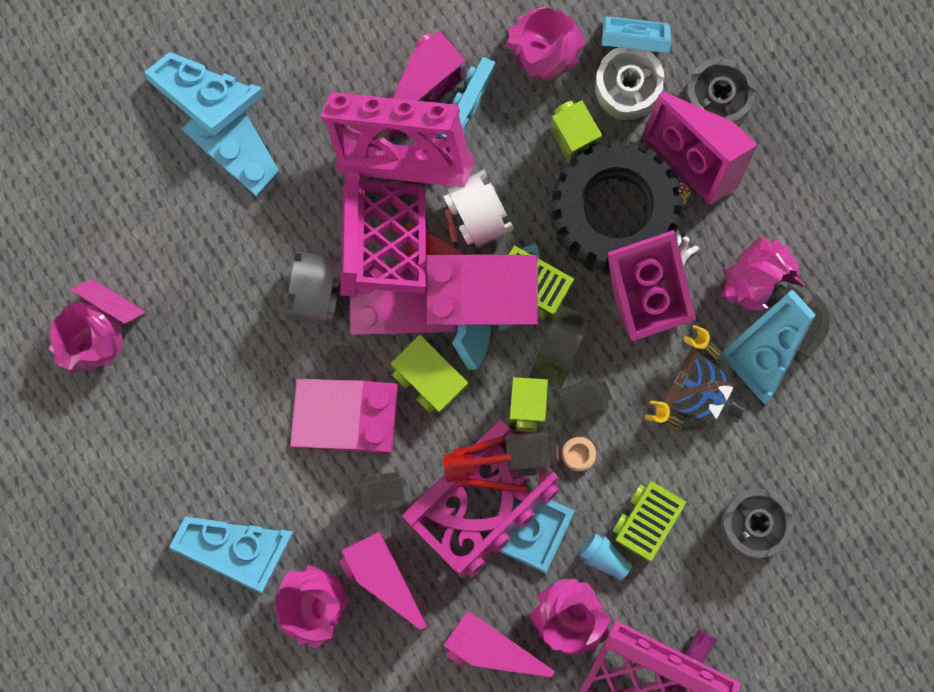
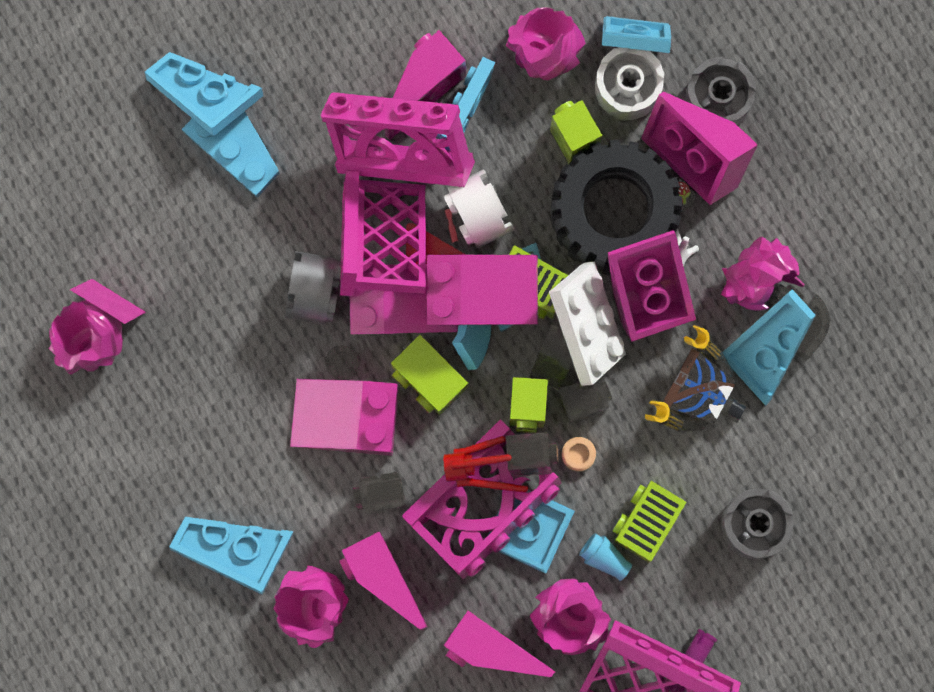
none -> white plate [549,261,626,386]

